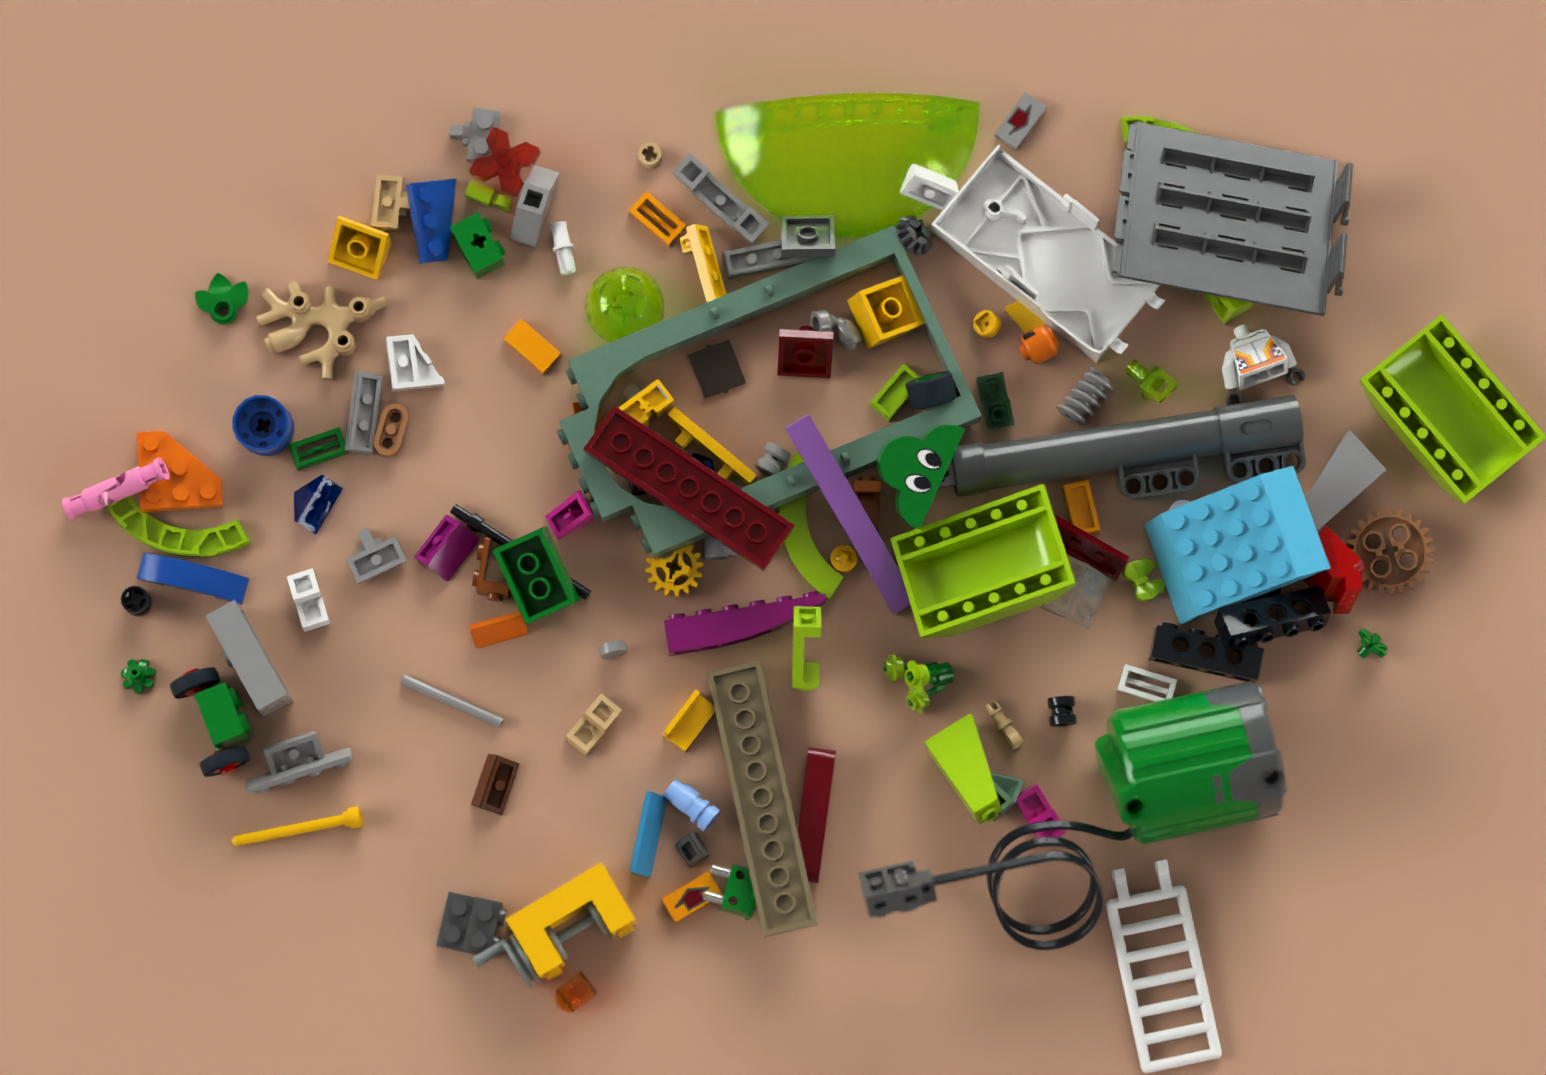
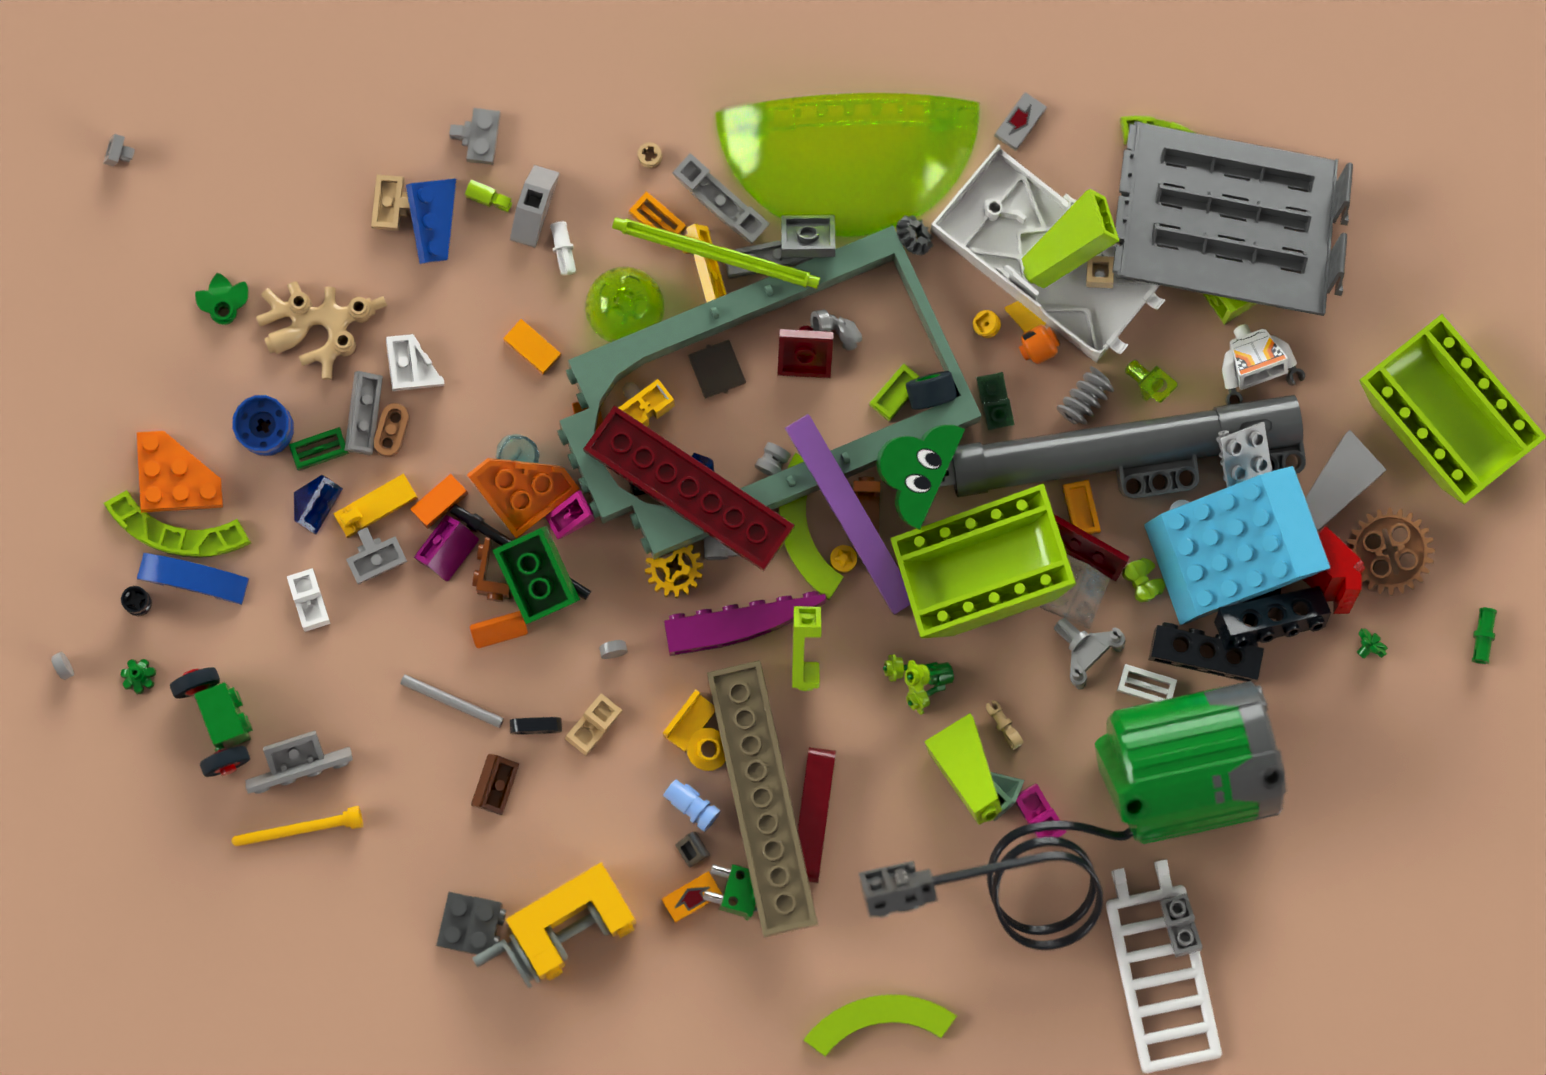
bright pink piece [62,458,169,520] -> none
light grey brick [206,600,293,717] -> none
yellow slope [327,216,392,280] -> none
green brick [450,212,506,279] -> none
clear red plant [469,127,541,197] -> none
clear orange plate [555,971,598,1013] -> none
dark azure slope [629,791,667,877] -> none
yellow hinge [668,407,757,485] -> none
yellow slope [847,275,925,349] -> none
white slope [900,163,959,211] -> none
black wheel [1047,696,1077,727] -> none
none -> light grey tile [51,652,74,680]
none -> light grey tile [103,134,135,166]
none -> yellow hinge [333,473,418,538]
none -> orange slope [410,474,468,529]
none -> orange plate [467,458,580,539]
none -> clear light blue hair [495,434,540,463]
none -> black beam [510,717,562,735]
none -> lime piece [612,217,820,289]
none -> yellow piece [687,728,726,771]
none -> lime tile [803,994,957,1056]
none -> lime slope [1022,189,1119,288]
none -> light grey axle [1054,618,1126,689]
none -> tan plate [1086,256,1114,288]
none -> light grey slope [1160,893,1203,957]
none -> light grey hinge [1216,422,1272,487]
none -> green pin [1472,607,1497,664]

